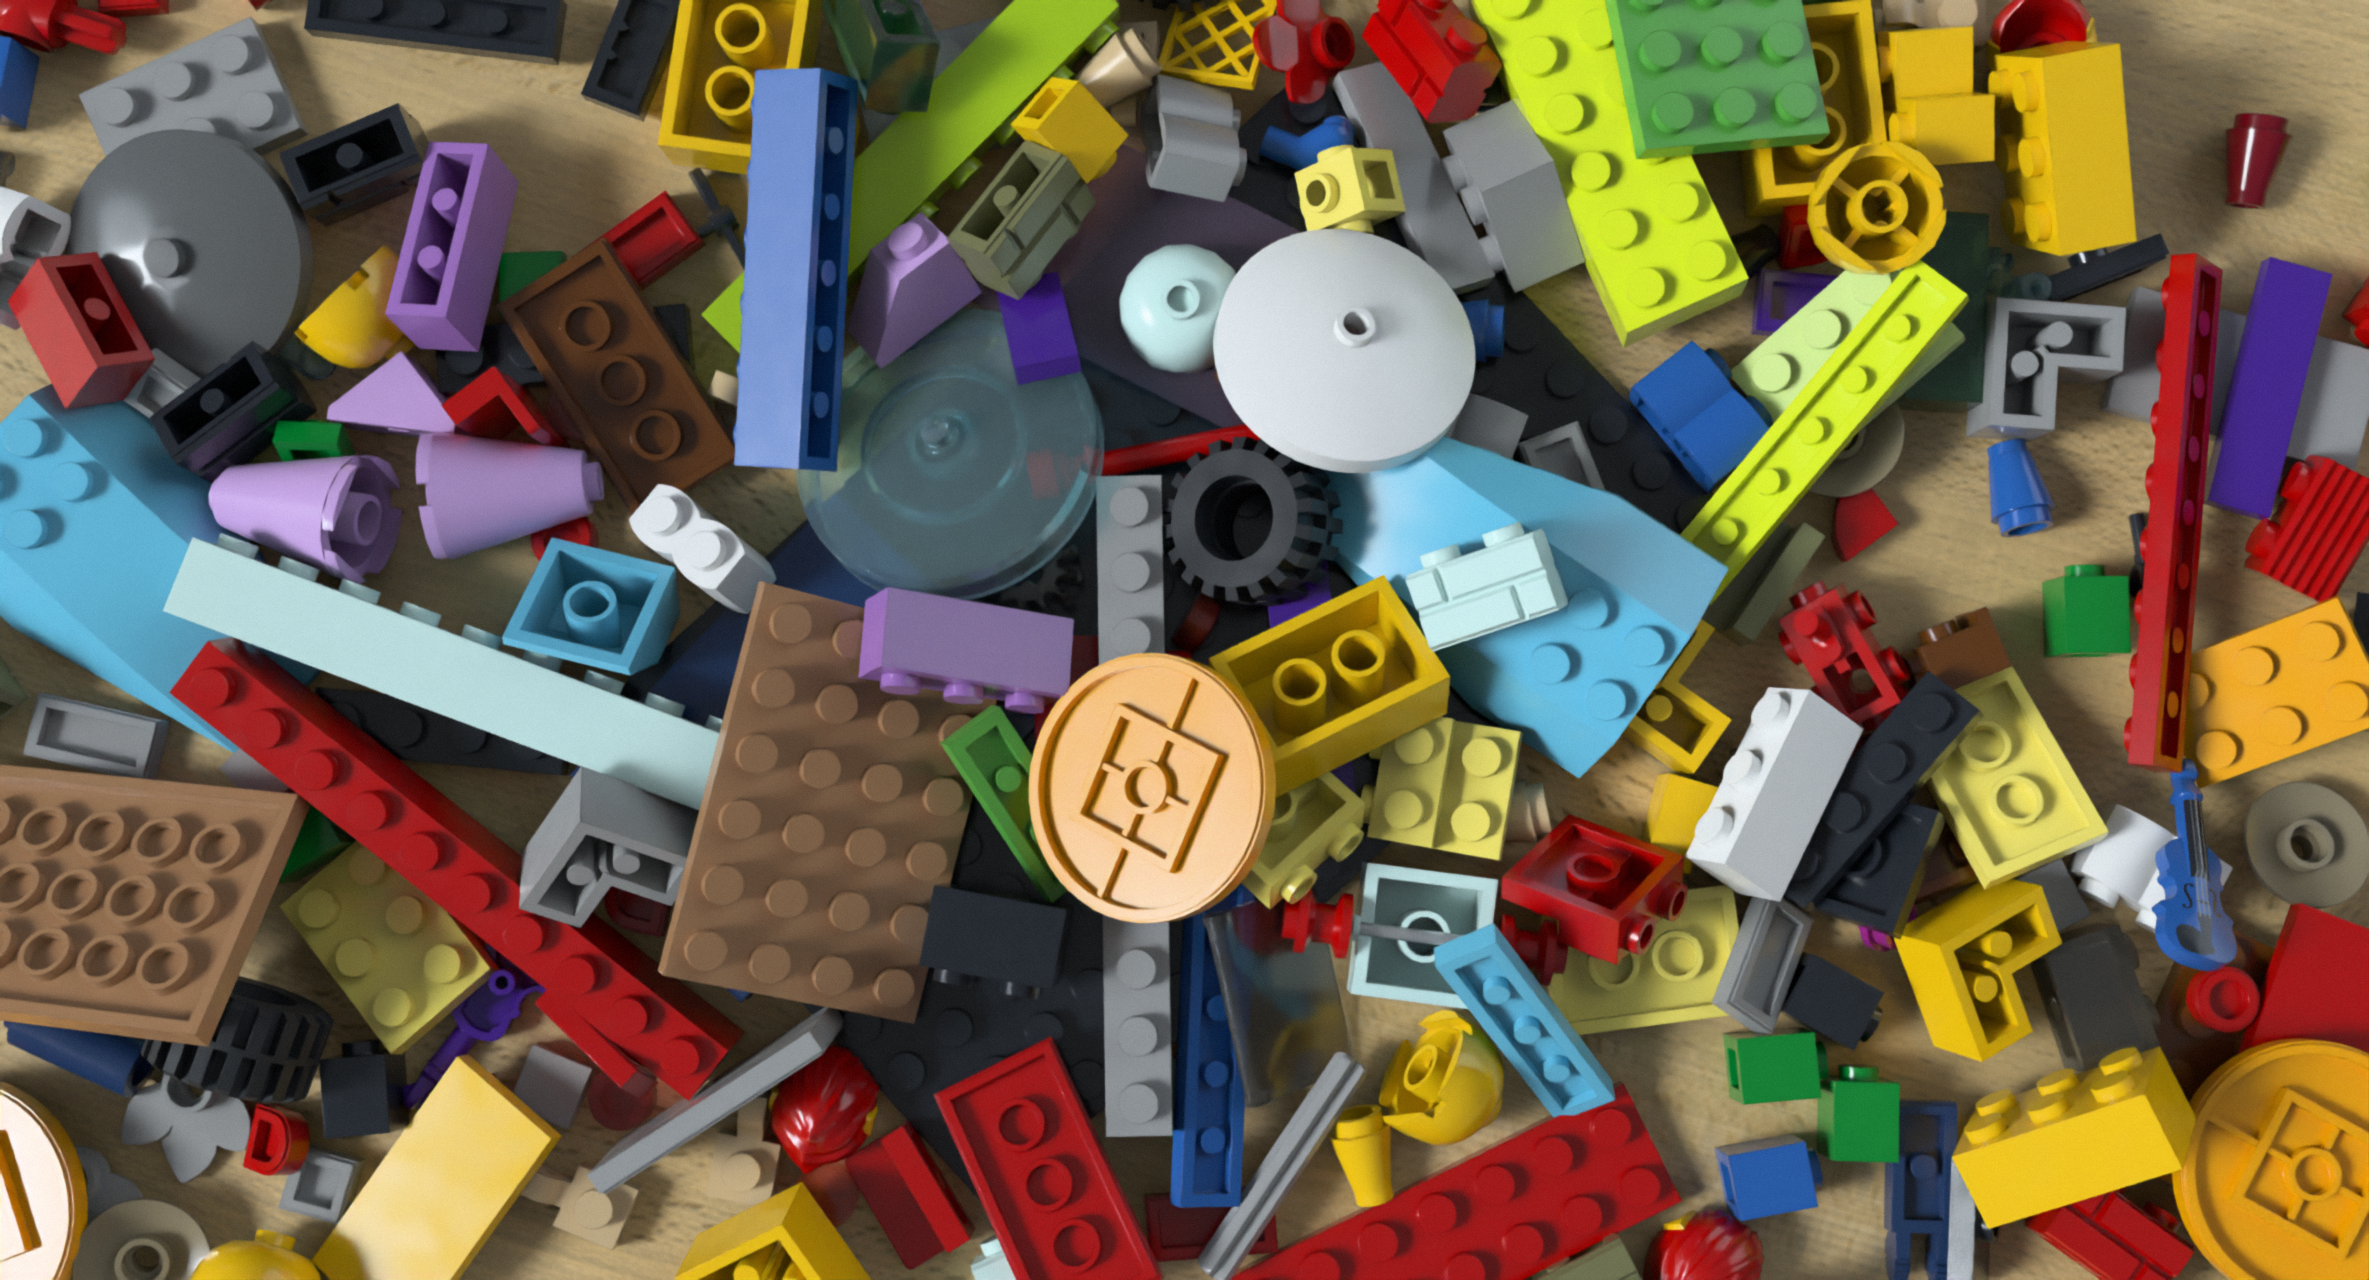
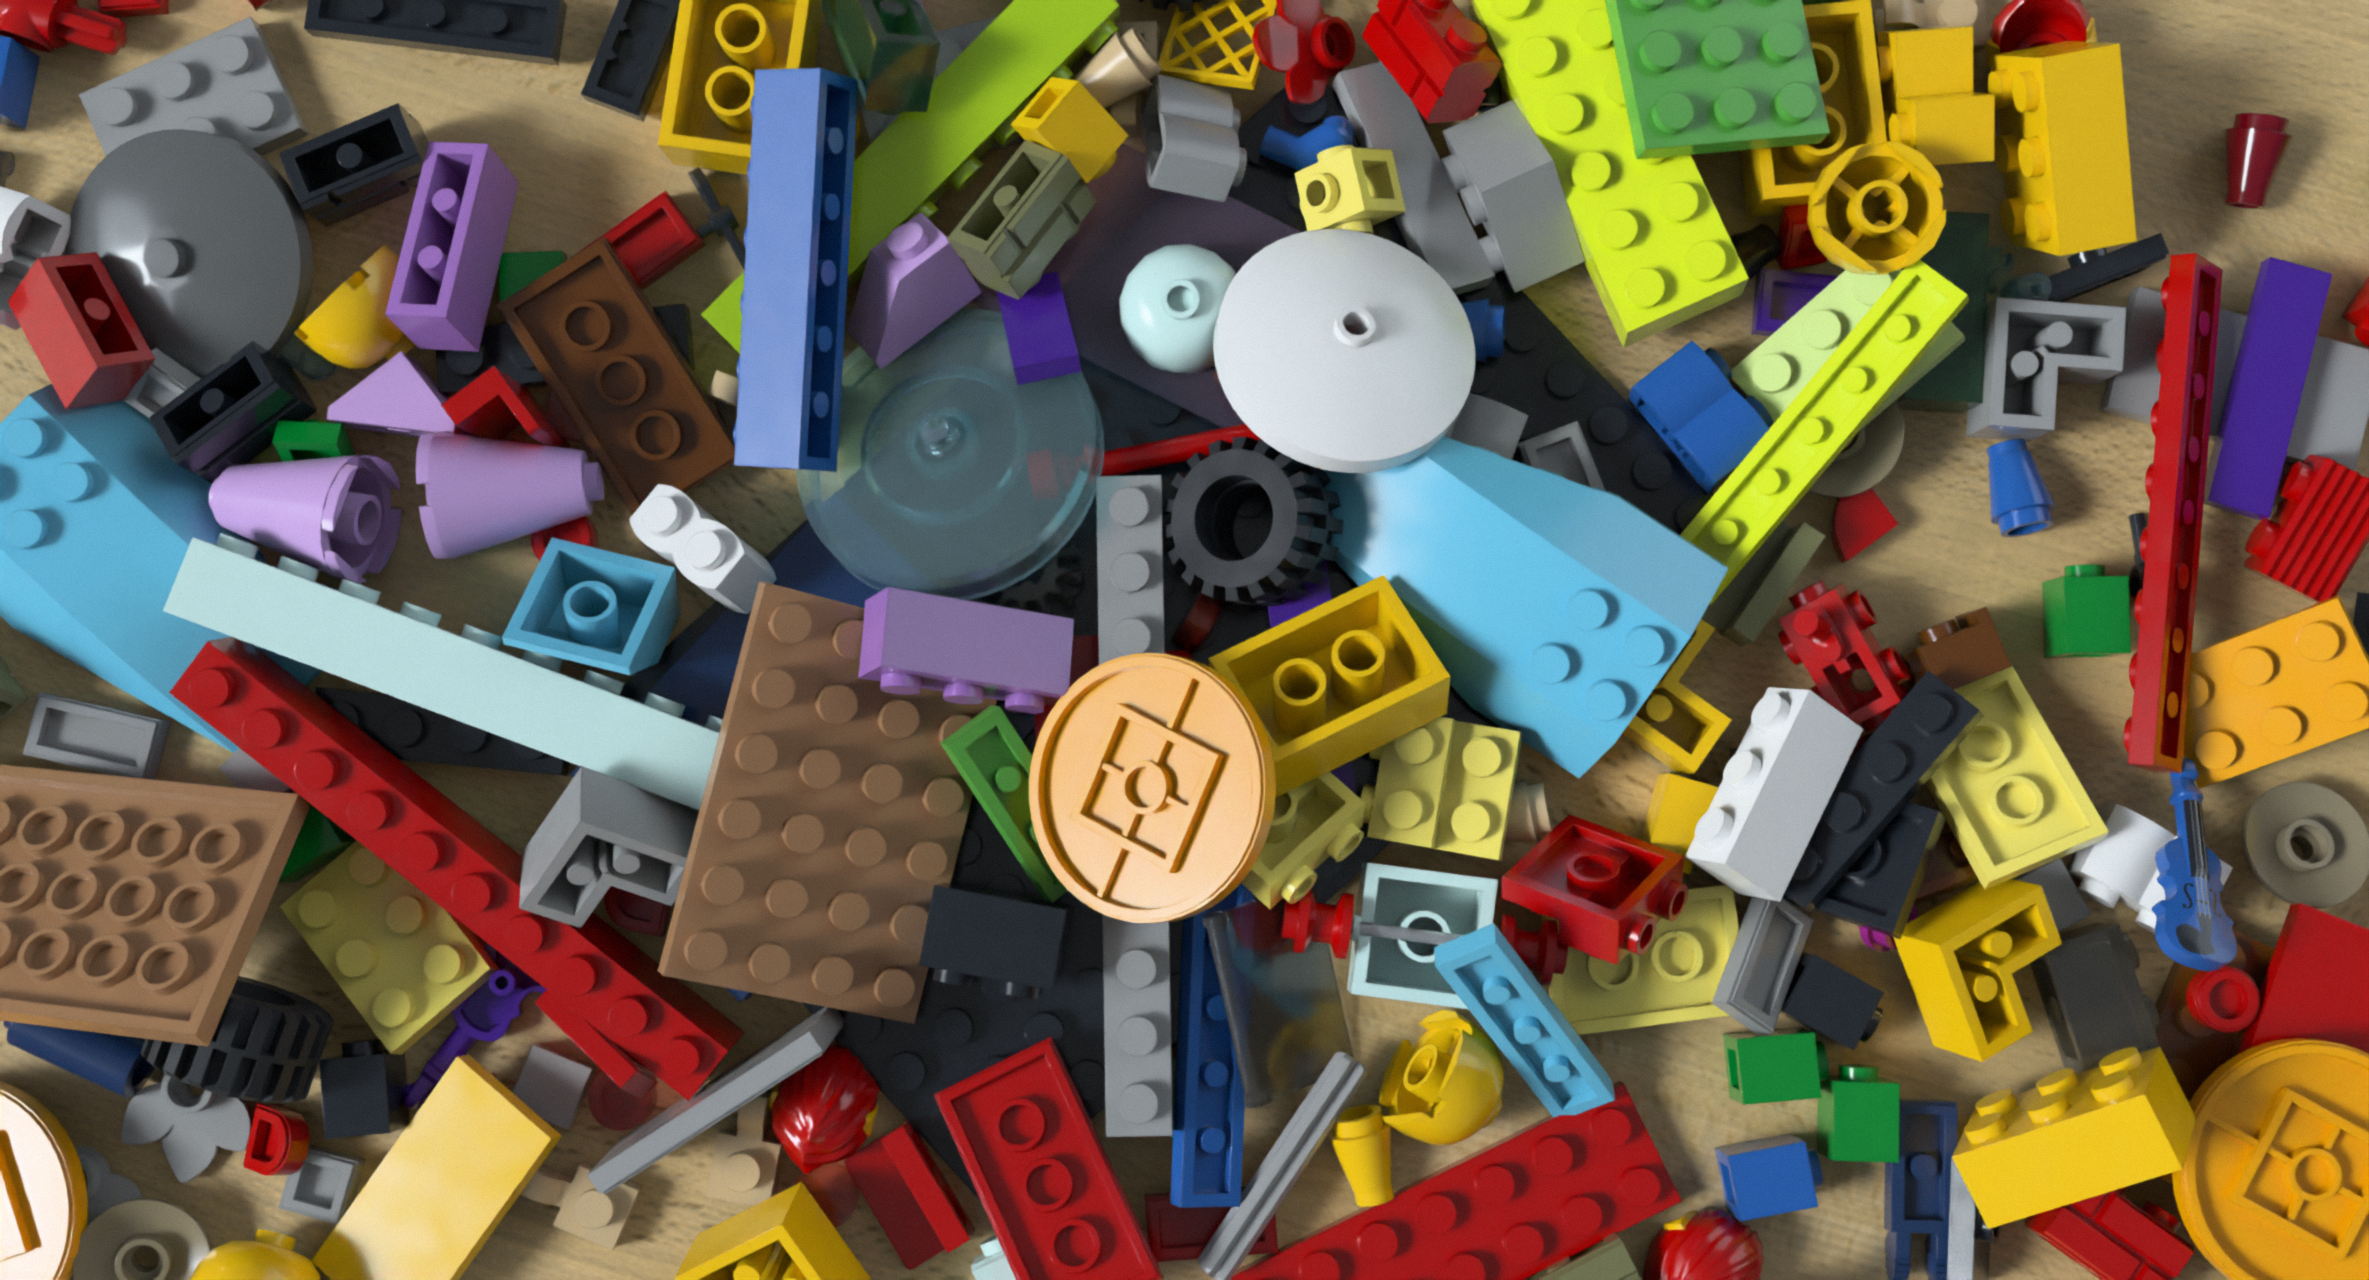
light aqua brick [1406,522,1568,652] -> none

